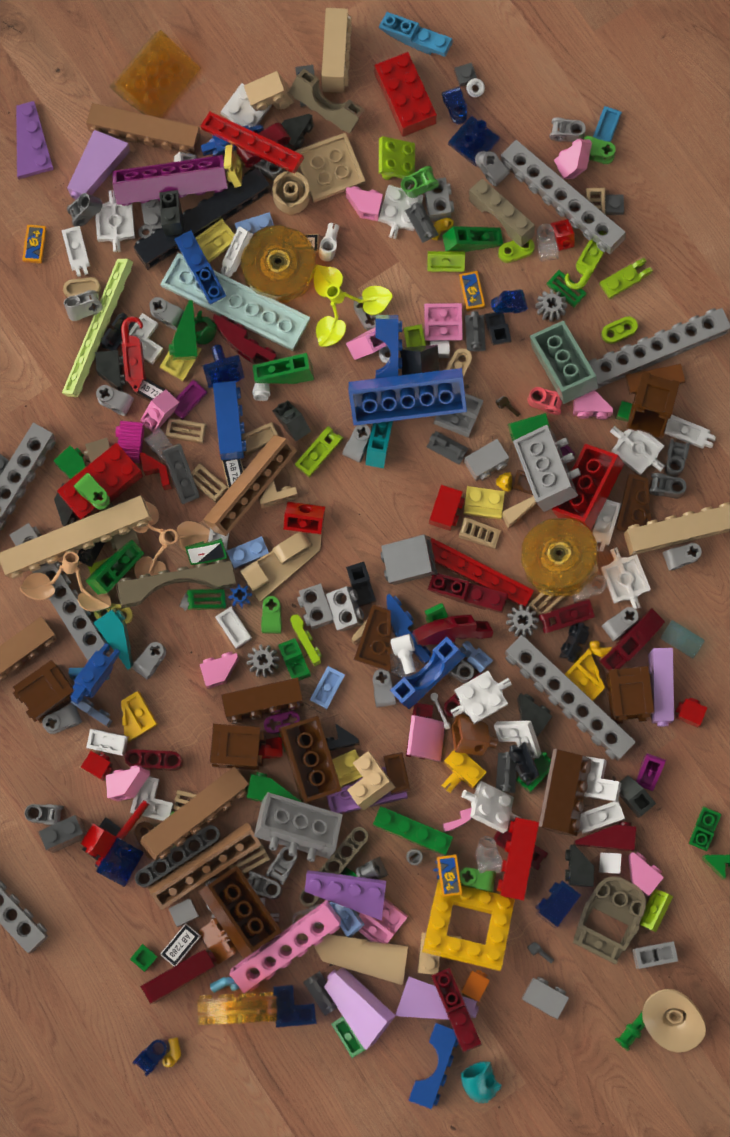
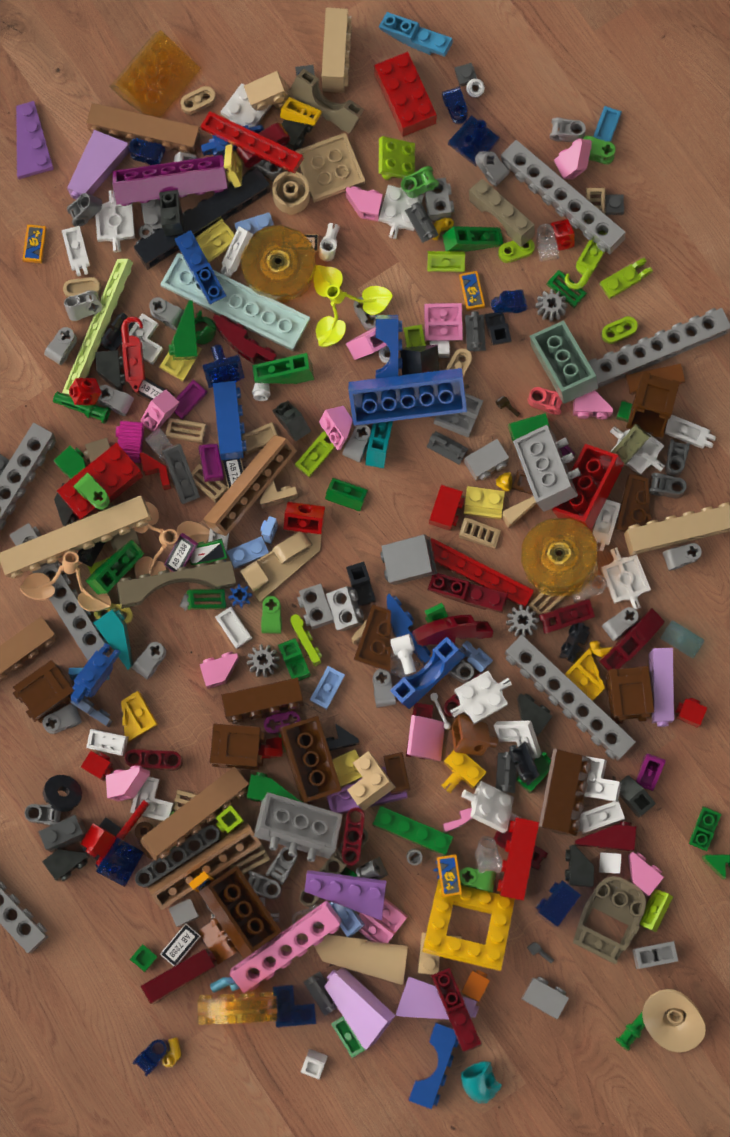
none -> pearl dark grey slope [42,849,90,882]
none -> black tile [43,775,82,812]
none -> light grey piece [44,327,77,365]
none -> green pin [53,391,111,424]
none -> red brick [69,378,102,405]
none -> clear blue piece [129,138,166,165]
none -> tile [164,533,198,572]
none -> tan plate [180,86,216,114]
none -> light orange tile [189,872,214,893]
none -> magenta tile [198,444,224,482]
none -> lime brick [215,805,245,834]
none -> light blue plate [260,516,278,544]
none -> yellow slope [280,97,322,126]
none -> white slope [301,1049,328,1079]
none -> bright pink slope [319,406,353,450]
none -> green slope [325,478,368,511]
none -> dark red beam [342,807,365,866]
none -> olive plate [611,424,651,465]

